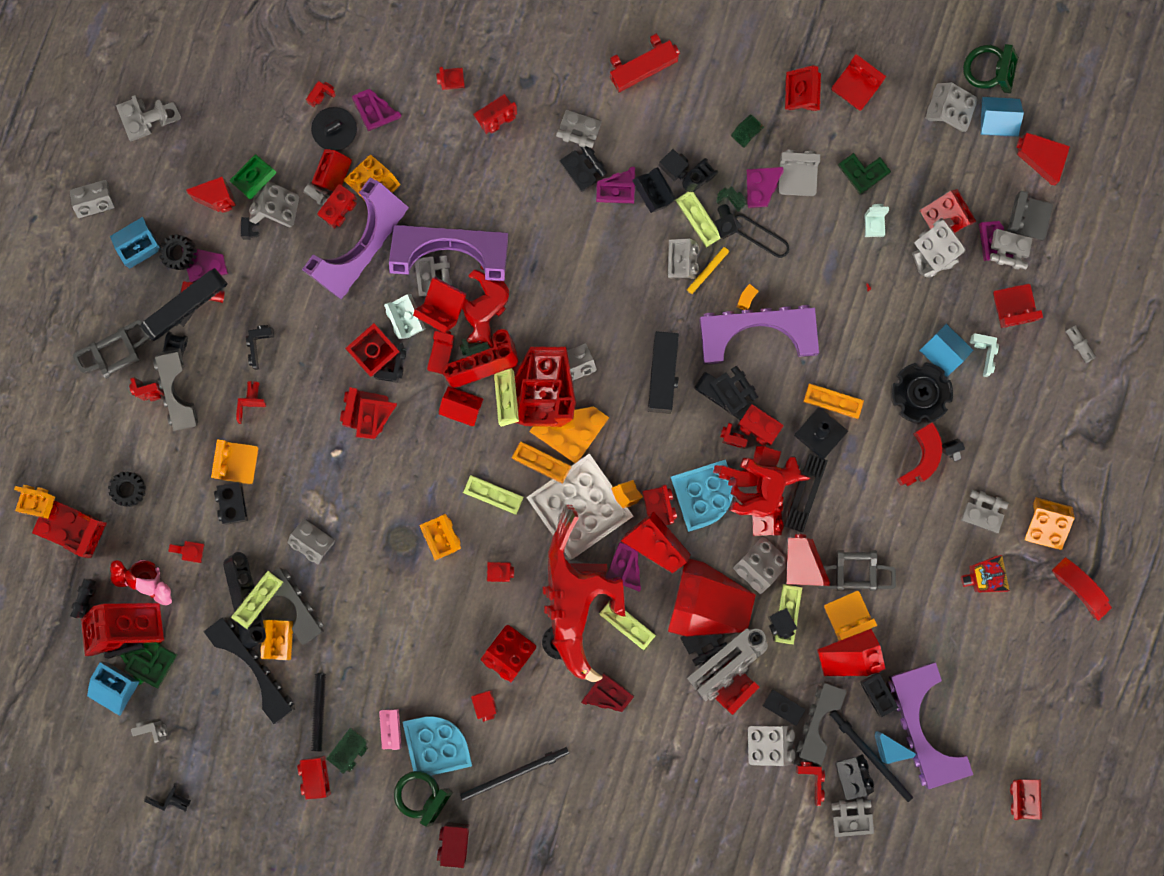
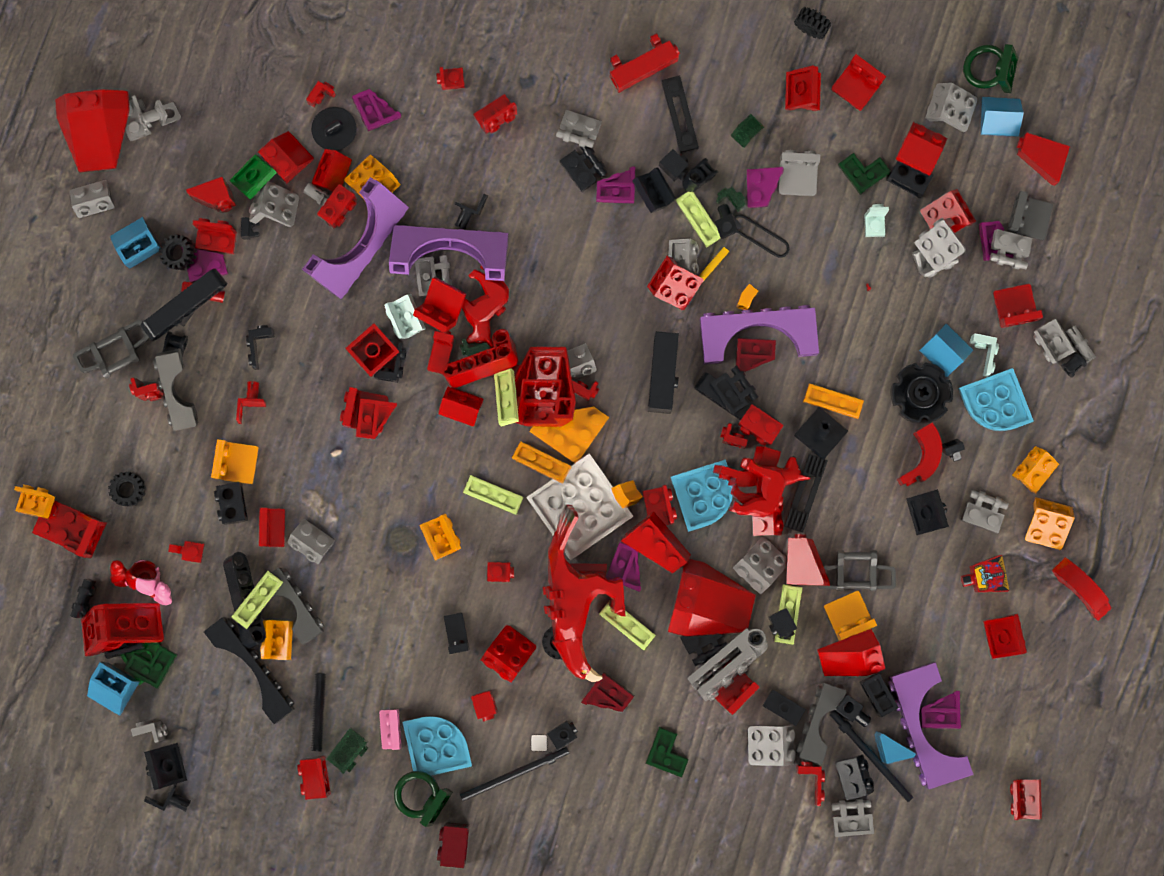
none -> red wedge [55,89,130,173]
none -> black tile [144,743,187,790]
none -> red bracket [192,218,237,254]
none -> red slope [258,131,314,184]
none -> red panel [259,508,286,547]
none -> black bracket [444,613,470,654]
none -> black bracket [454,194,488,230]
none -> white sticker [531,735,547,751]
none -> black brick [547,720,578,750]
none -> red bracket [572,380,600,401]
none -> dark green tile [645,727,689,777]
none -> bracket [647,255,704,310]
none -> black container [662,75,699,153]
none -> dark red wing [736,338,776,372]
none -> black tyre [794,7,831,39]
none -> black bracket [836,694,871,727]
none -> black brick [887,161,933,198]
none -> red slope [896,122,948,176]
none -> black tile [906,489,949,535]
none -> magenta wing [920,691,961,729]
none -> medium azure plate [958,368,1034,431]
none -> red bracket [983,614,1027,659]
none -> light orange bracket [1012,446,1059,494]
none -> light grey bracket [1034,318,1076,364]
none -> black bush [1061,352,1087,378]

